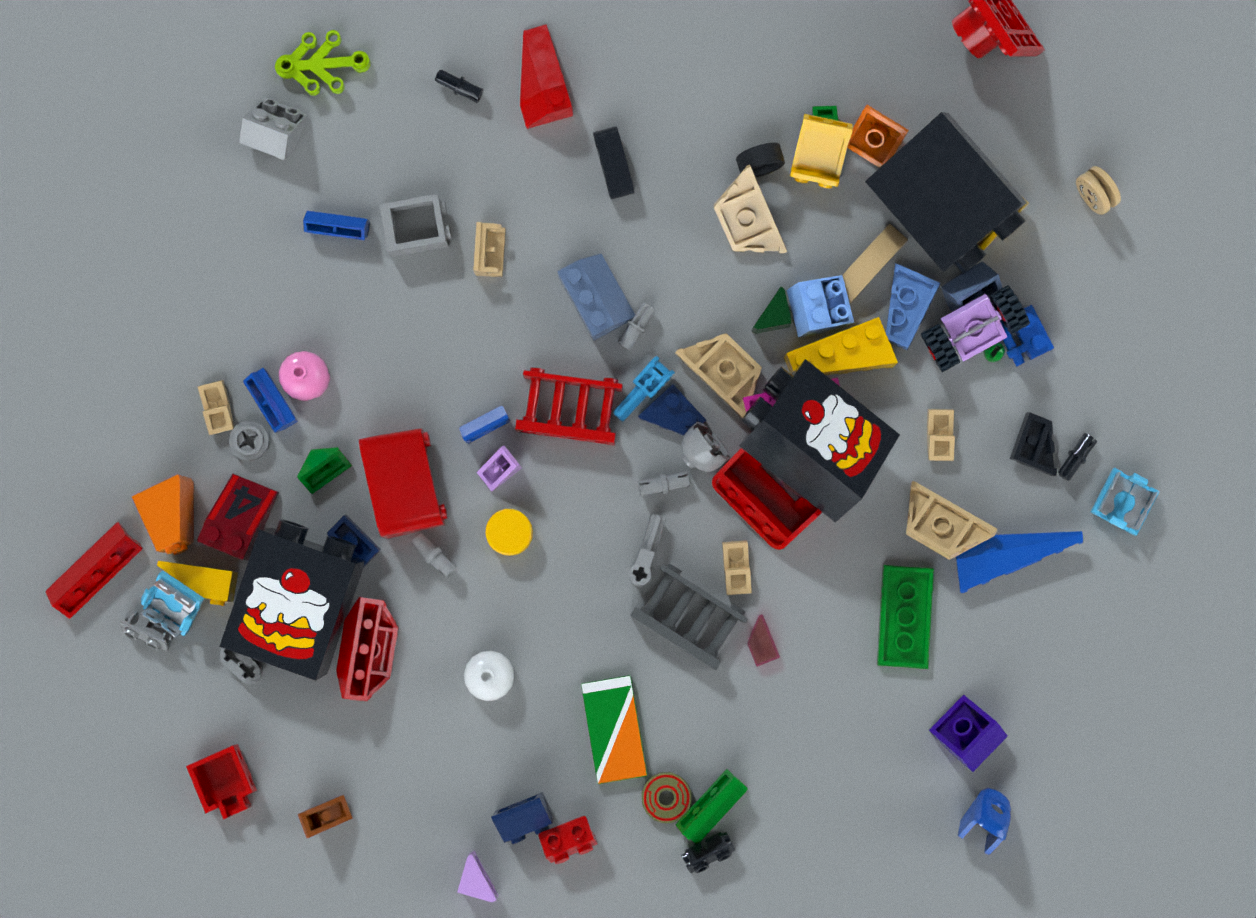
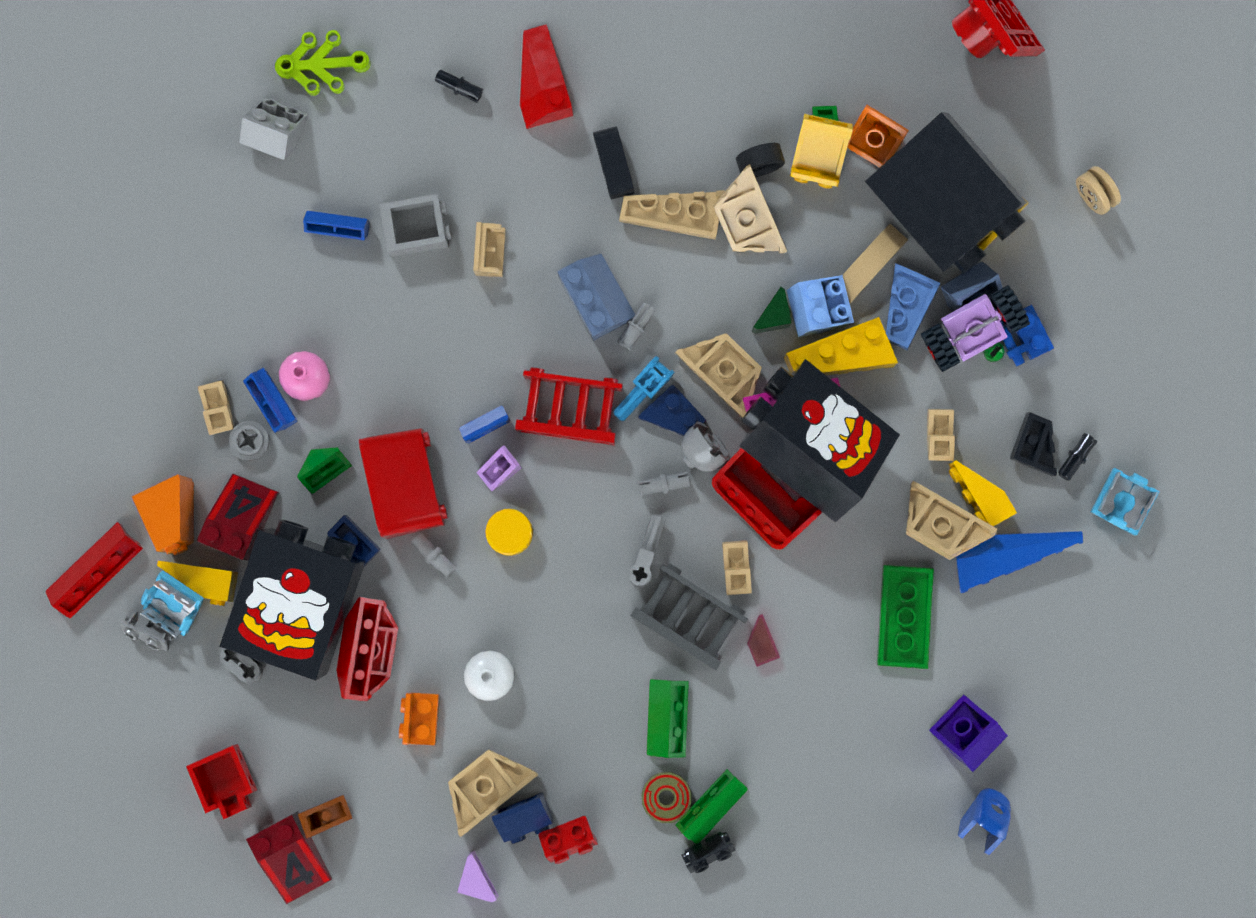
tile [581,675,647,784] -> none
none -> dark red slope [246,811,332,904]
none -> orange bracket [399,692,439,745]
none -> tan wing [448,749,538,837]
none -> tan wing [619,190,725,240]
none -> green panel [647,679,689,758]
none -> yellow slope [948,460,1017,526]

